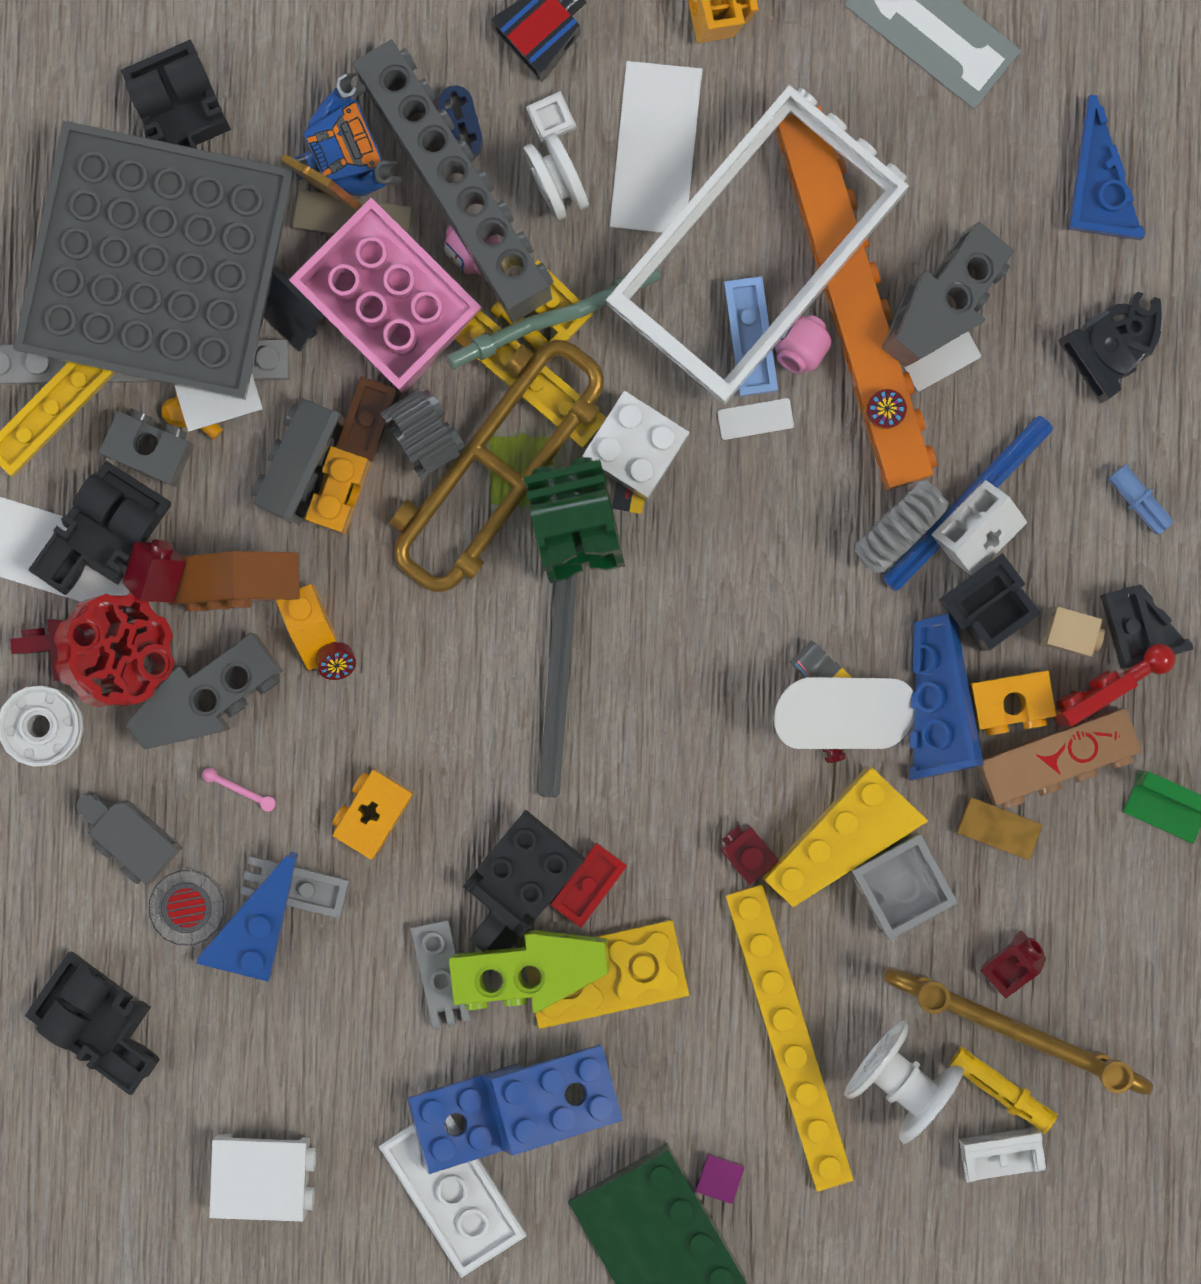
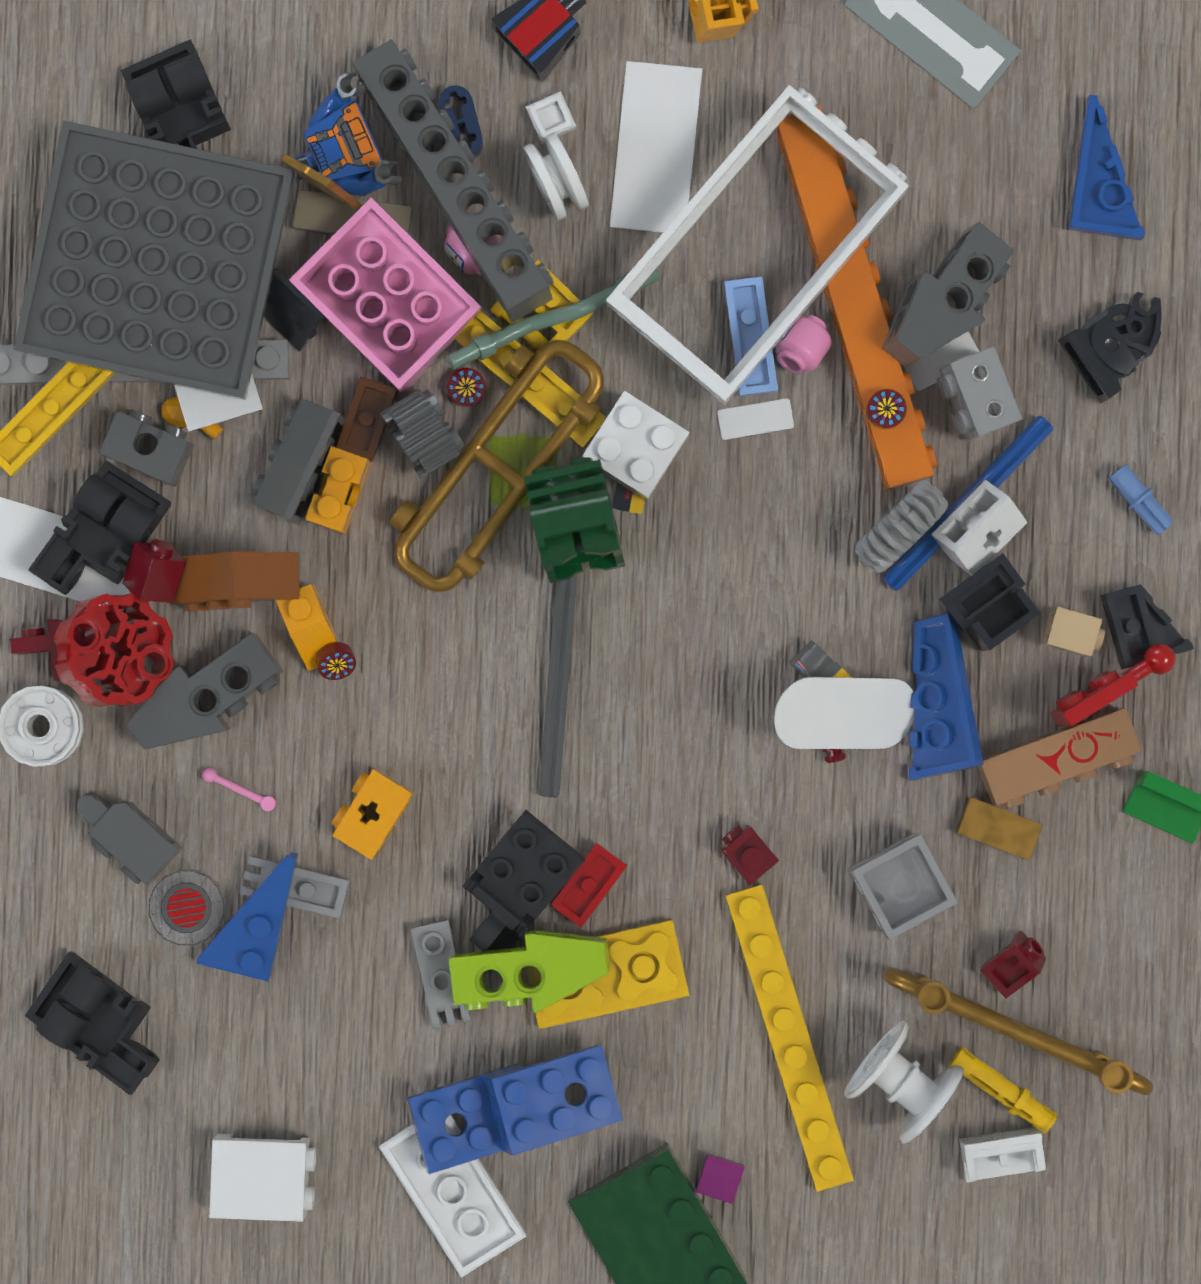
yellow wedge [762,766,928,907] -> none
light orange brick [969,670,1056,736] -> none
none -> tile [447,368,486,407]
none -> light grey piece [937,346,1023,441]

